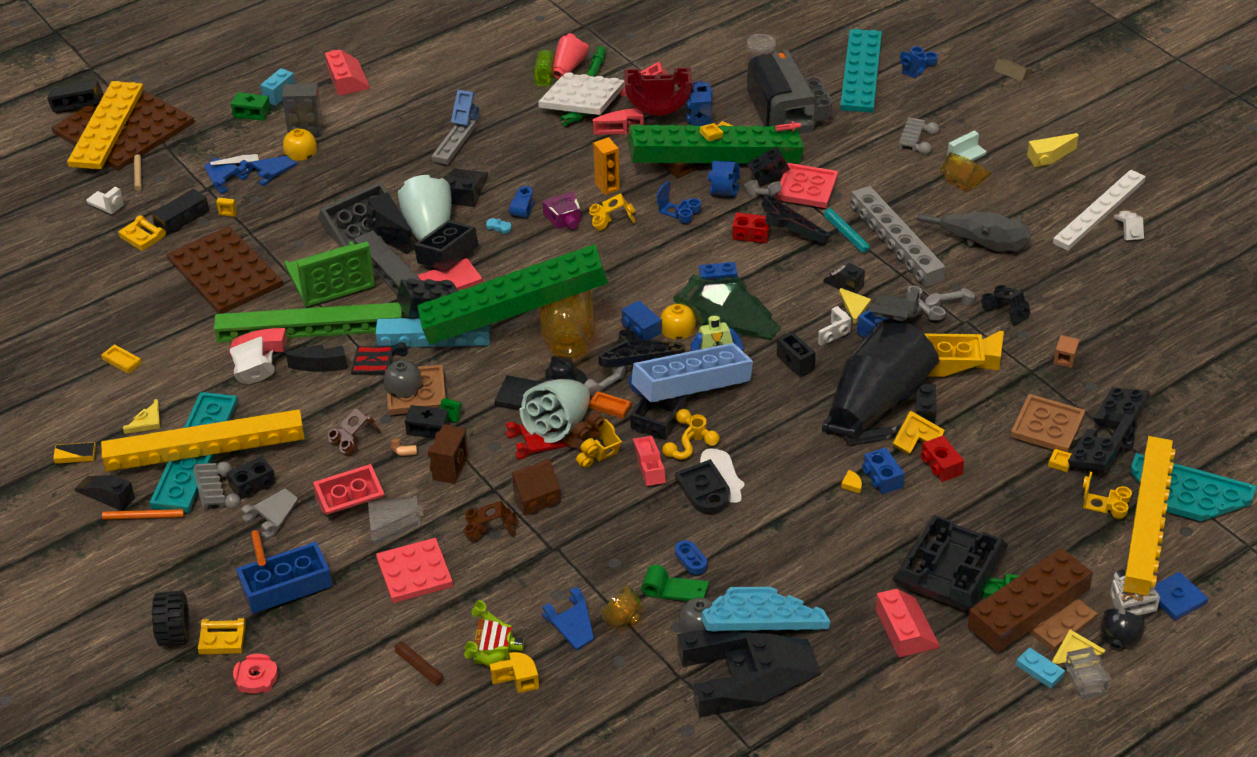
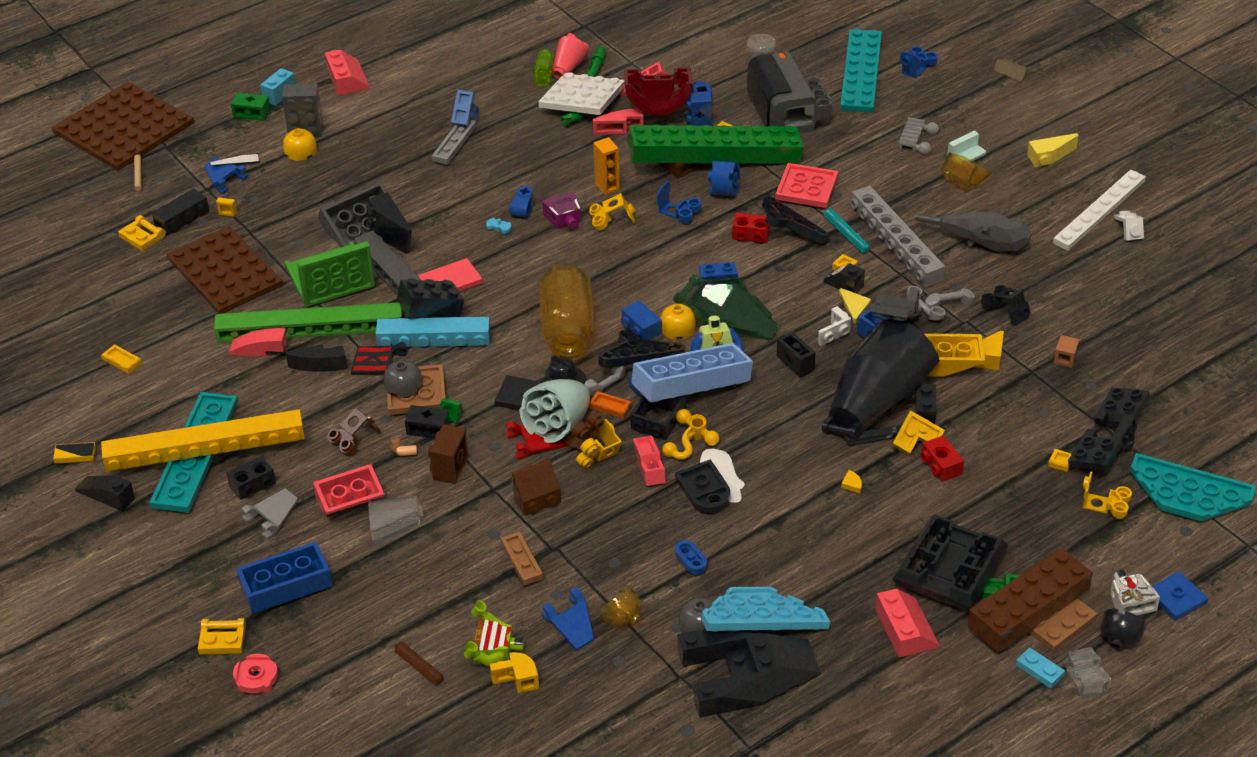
black brick [47,80,104,112] -> none
yellow plate [67,81,144,169] -> none
white bracket [87,187,124,214] -> none
orange bar [102,509,185,520] -> none
light yellow tile [123,399,160,434] -> none
black tyre [152,590,190,646] -> none
light grey gear [193,462,241,509] -> none
white piece [230,337,275,384] -> none
blue flag [240,156,297,186] -> none
orange bar [251,530,266,566] -> none
coral plate [376,538,453,604] -> none
light aqua cylinder [398,175,451,241] -> none
black brick [414,220,479,270] -> none
green brick [418,244,608,345] -> none
black slope [443,168,488,207] -> none
reddish brown piece [464,501,518,542] -> none
green door [641,565,709,601] -> none
yellow tile [699,123,724,141] -> none
light grey bar [744,180,783,197] -> none
black brick [747,146,790,187] -> none
coral piece [775,121,801,132] -> none
blue brick [862,447,904,495] -> none
medium nougat plate [1010,394,1086,452] -> none
light yellow tile [1052,630,1105,665] -> none
yellow brick [1123,436,1175,596] -> none
none -> medium nougat plate [501,531,543,586]
none -> yellow plate [832,254,858,270]

